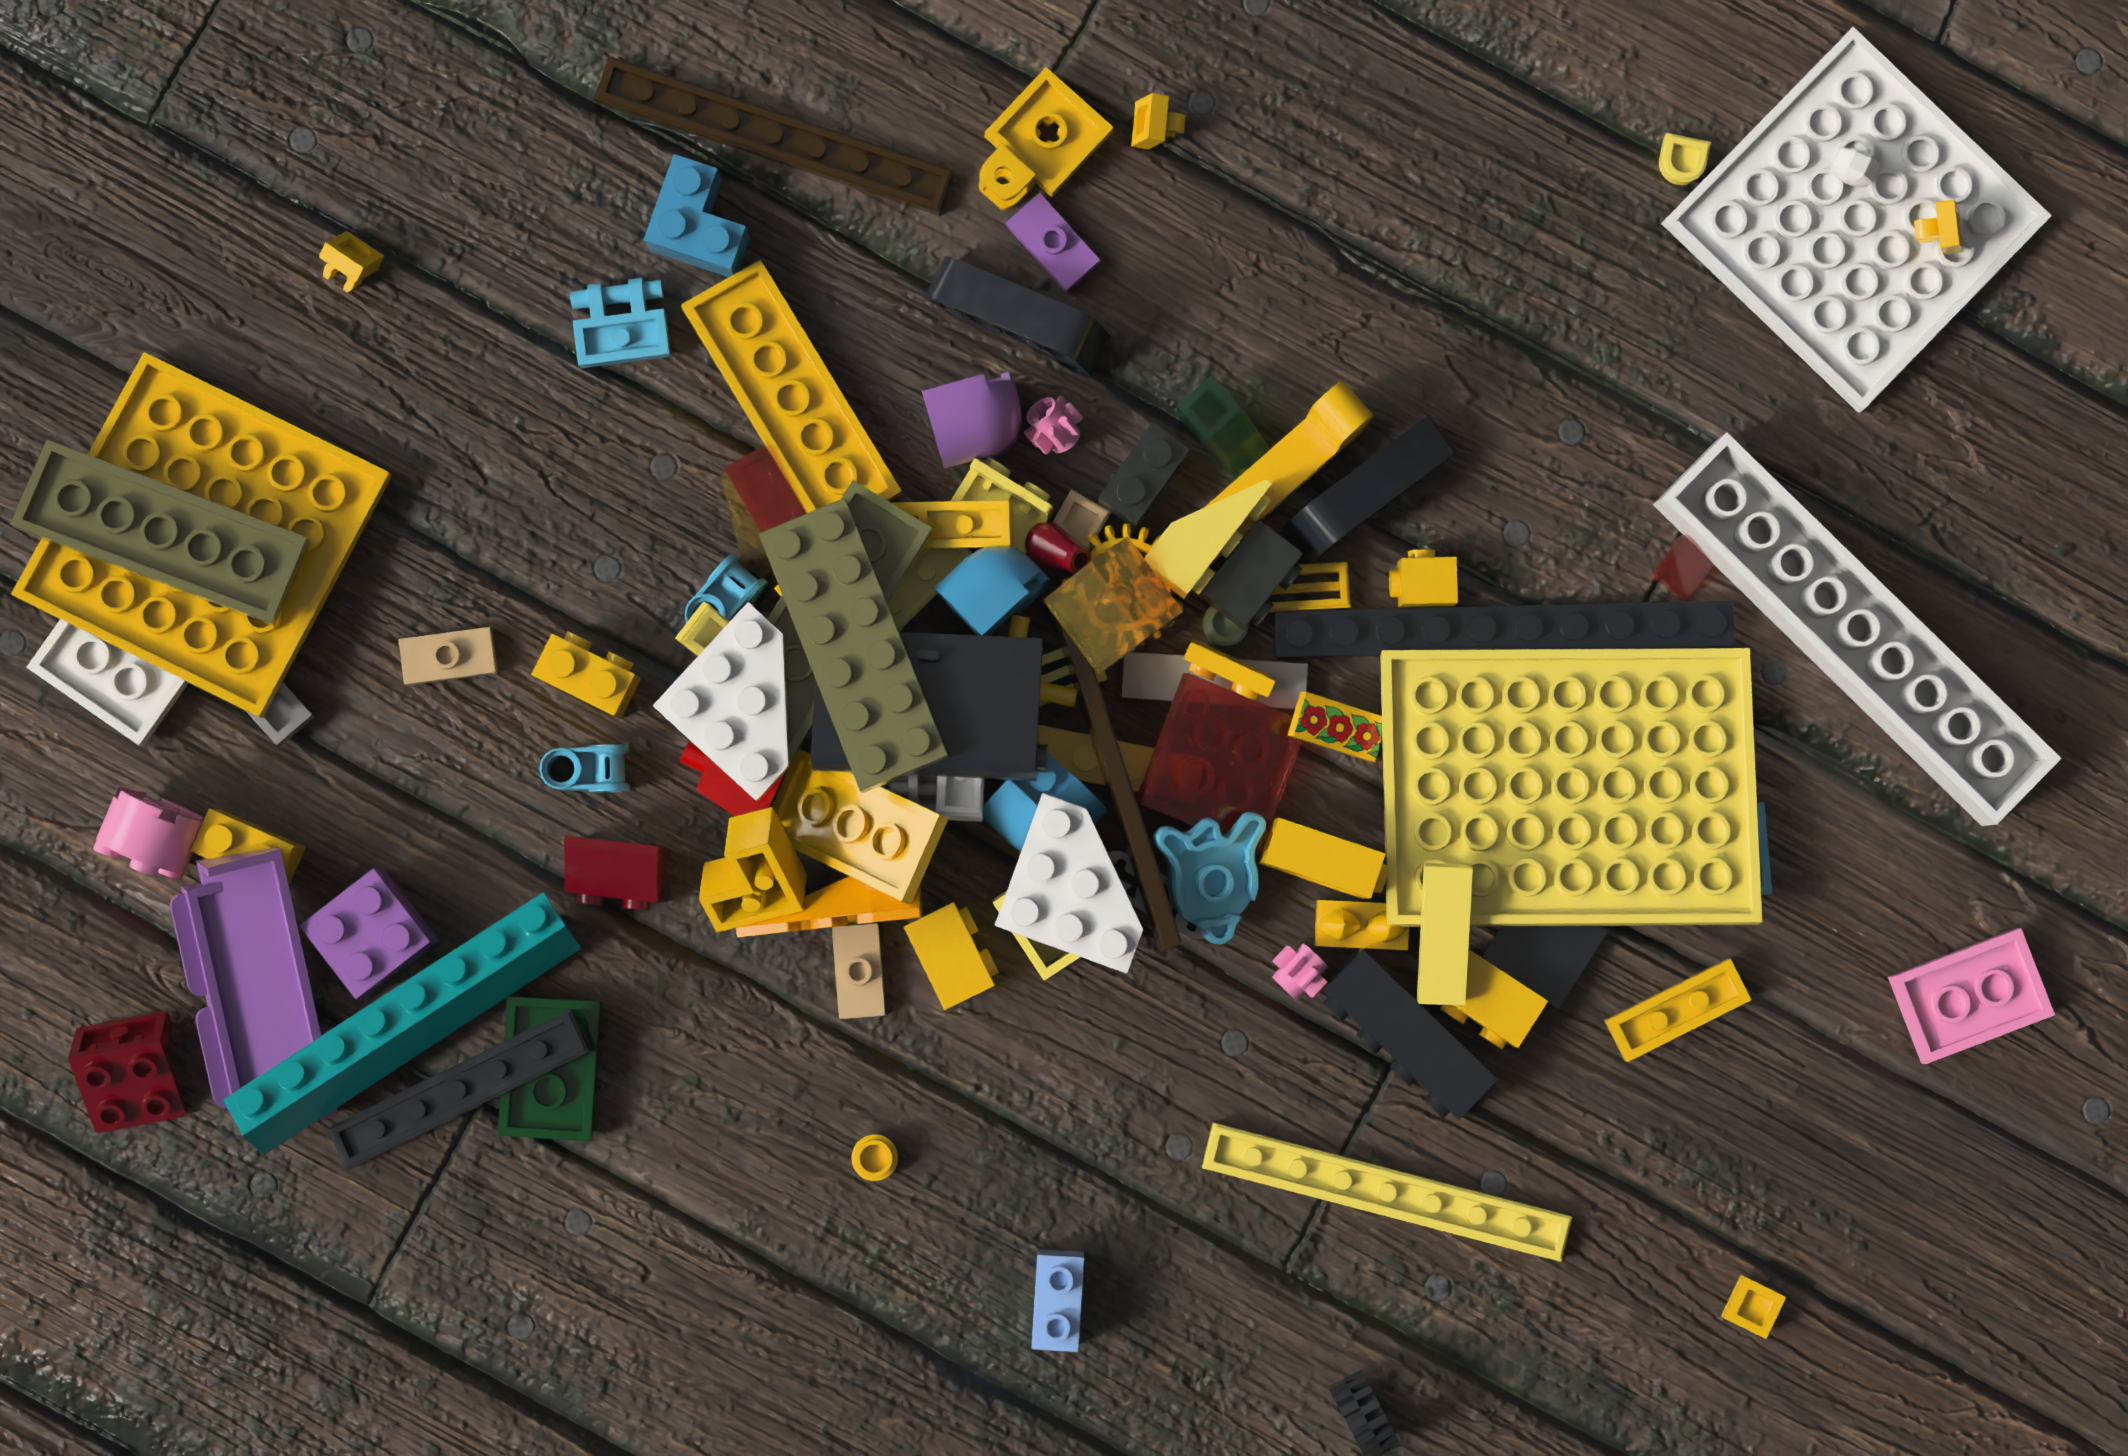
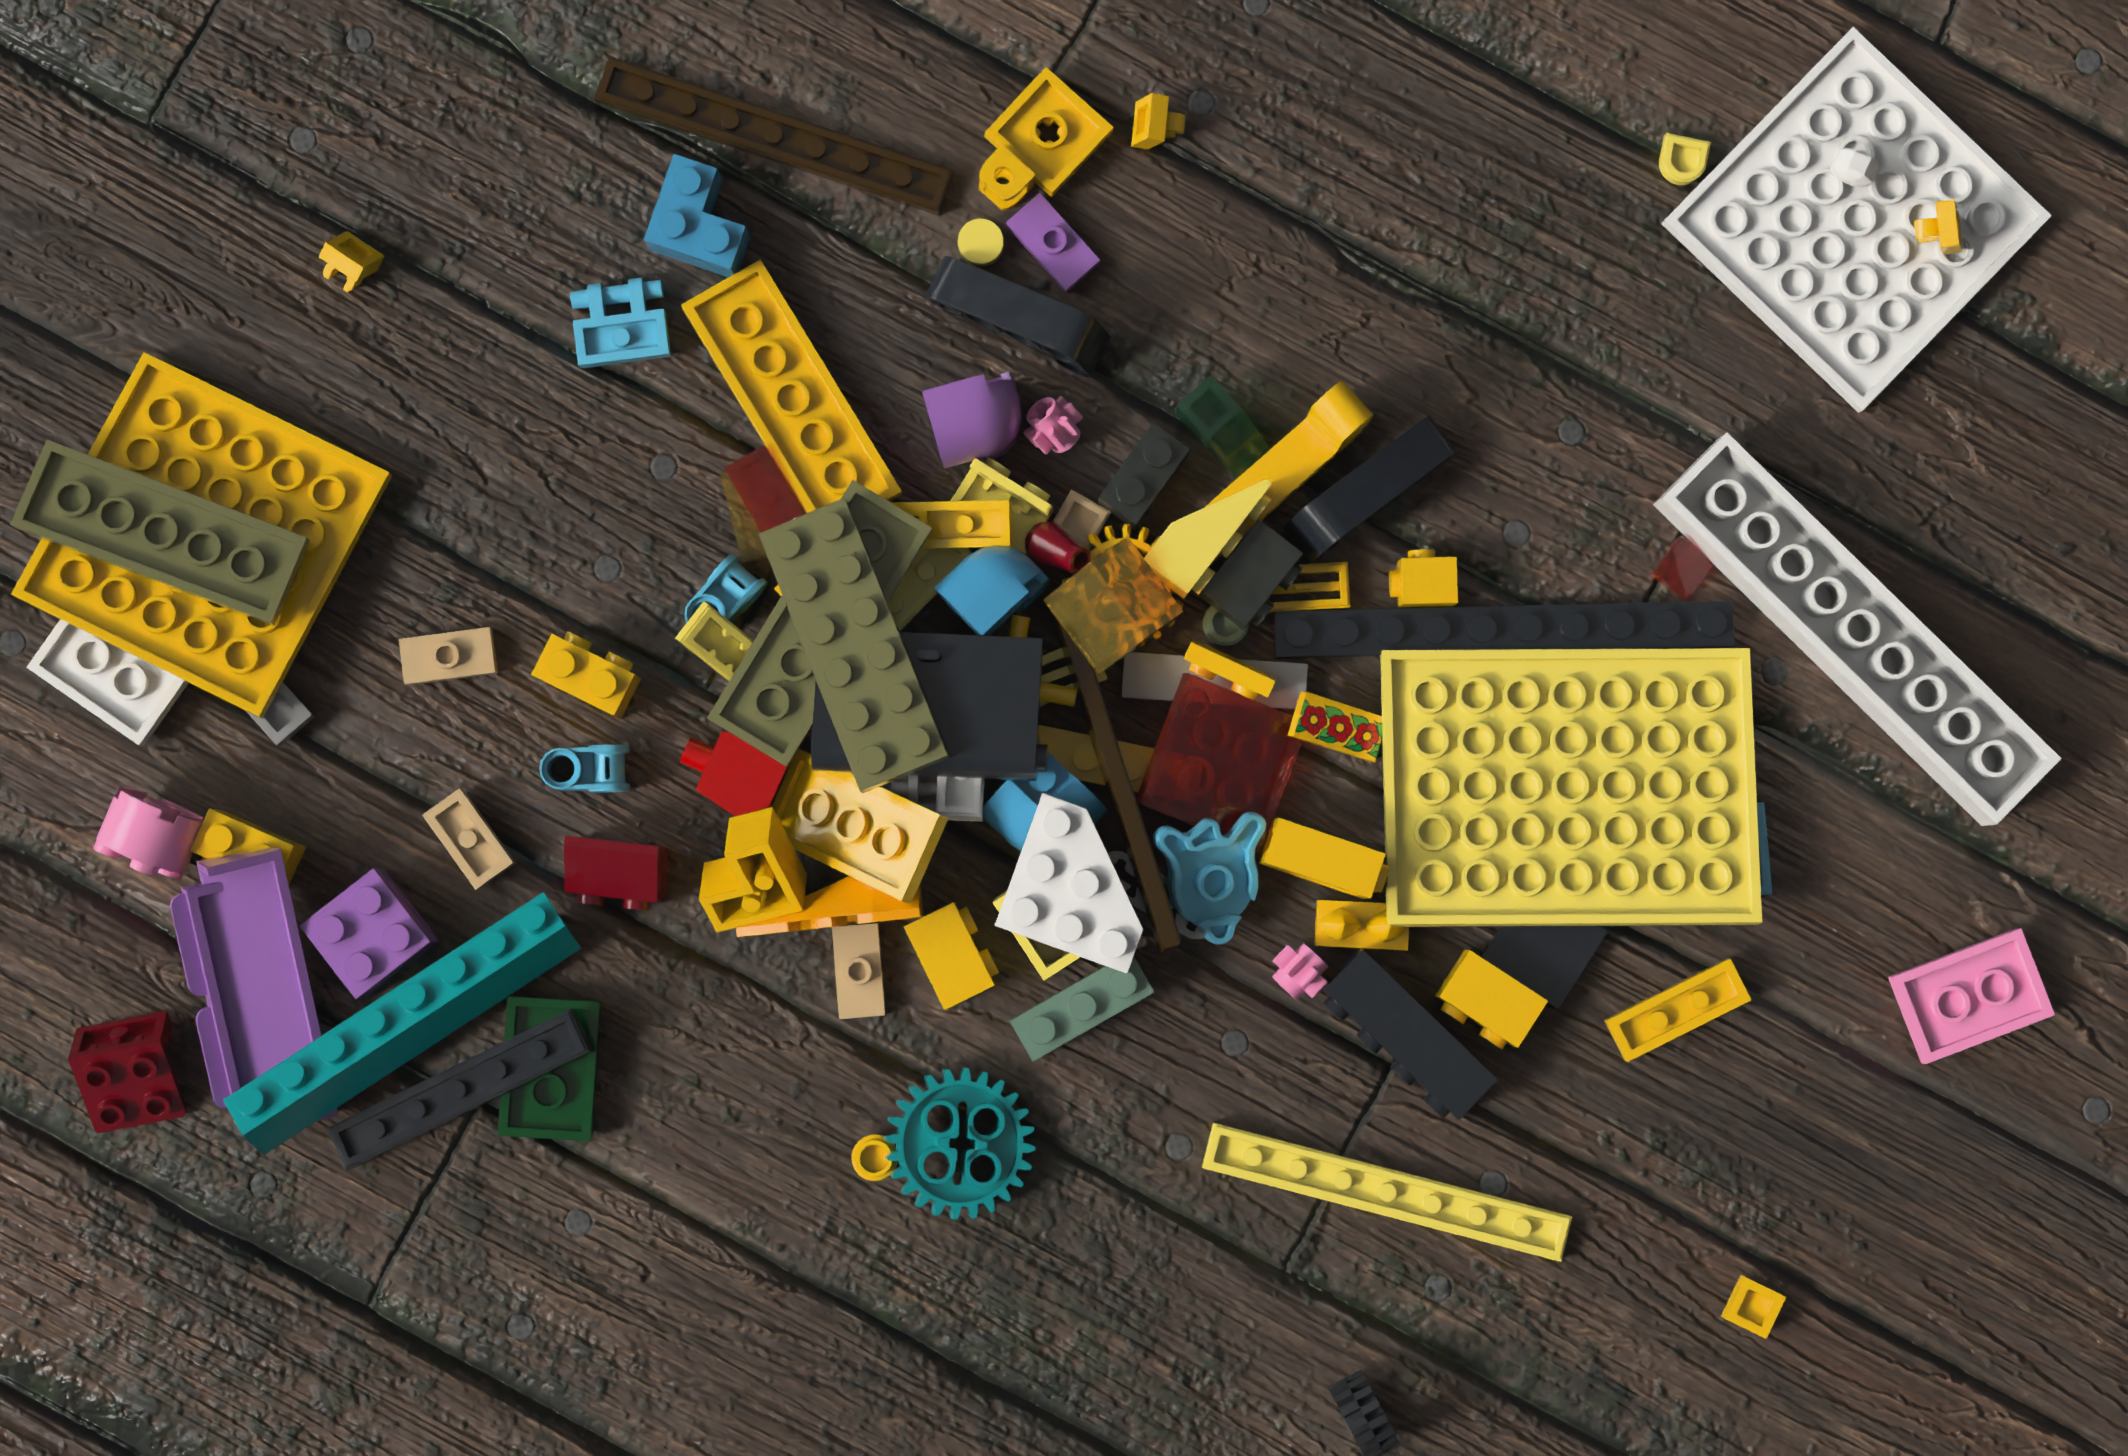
white plate [653,602,790,801] -> none
light blue brick [1031,1249,1084,1352] -> none
light yellow tile [1417,863,1473,1005] -> none
none -> tan plate [422,788,516,890]
none -> teal gear [884,1068,1035,1220]
none -> light yellow tile [958,219,1004,267]
none -> sand green brick [1010,956,1154,1062]

